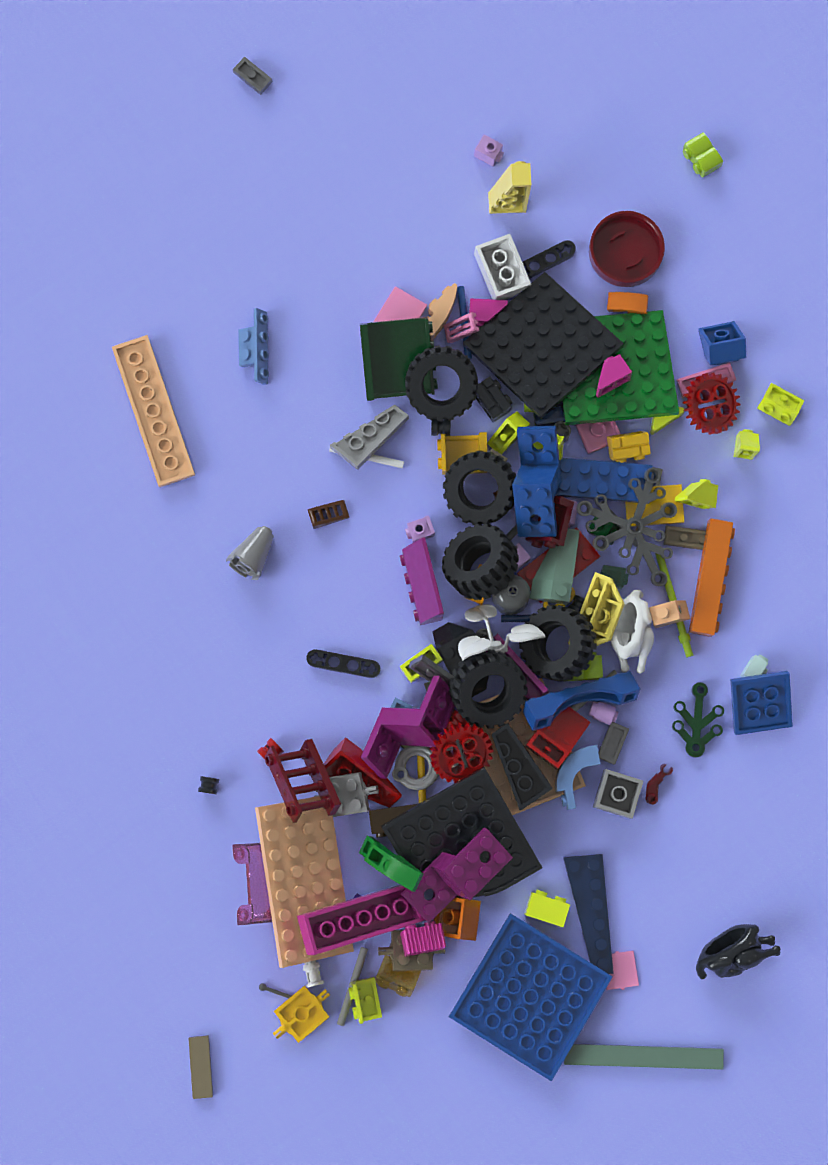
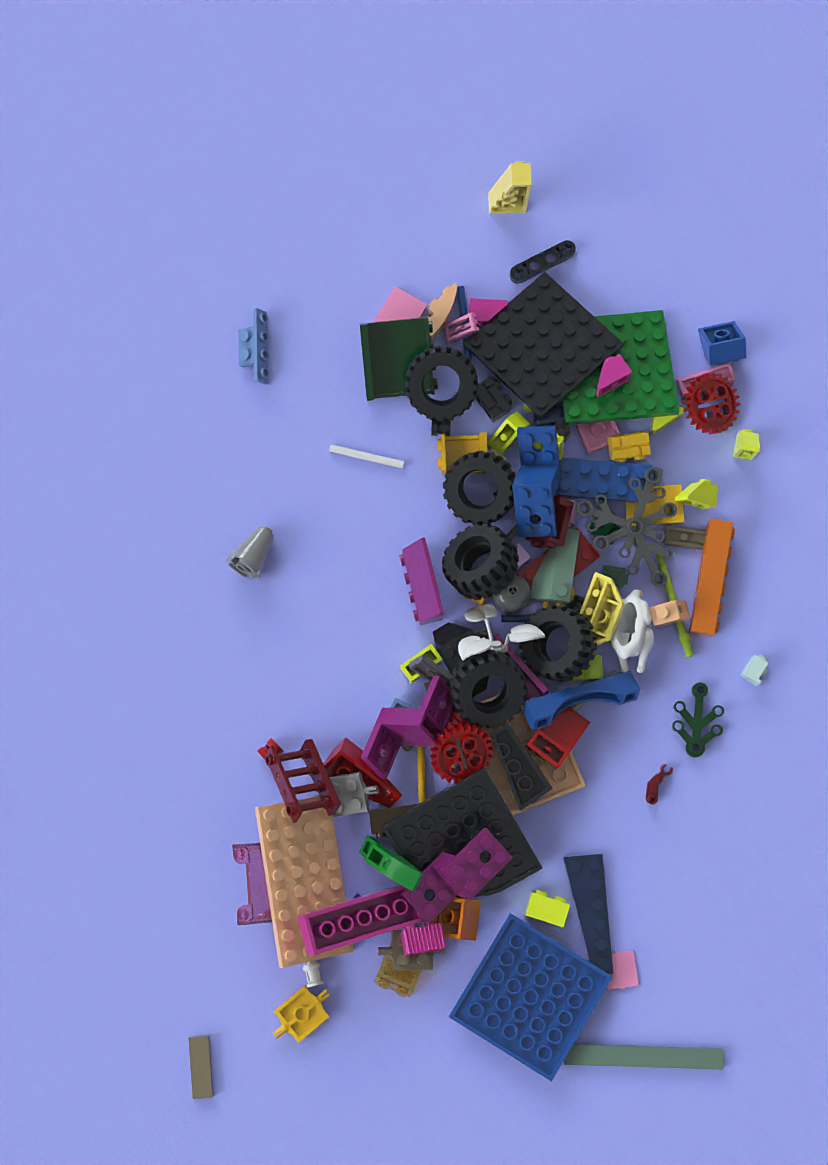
light nougat plate [112,335,195,488] -> none
black wheel [198,776,220,795] -> none
flat silver plate [232,56,273,95] -> none
dark grey hinge [259,983,292,999] -> none
black beam [306,649,380,678] -> none
reddish brown slope [307,500,350,529] -> none
light grey wing [330,404,409,470] -> none
light grey bar [337,947,368,1026] -> none
neon yellow bracket [348,977,382,1024] -> none
light grey piece [392,746,439,791] -> none
lavender brick [405,515,435,542] -> none
lavender brick [474,134,504,167] -> none
white slope [474,234,531,300] -> none
medium blue arch [555,745,600,810] -> none
dark red brick [588,211,665,287] -> none
lavender brick [588,701,619,725] -> none
light grey brick [593,769,644,819] -> none
flat silver tile [599,722,629,765] -> none
orange slope [607,292,649,314] -> none
lime brick [682,132,723,178] -> none
black piece [696,924,781,980] -> none
blue plate [730,671,793,735] -> none
neon yellow bracket [757,383,805,426] -> none

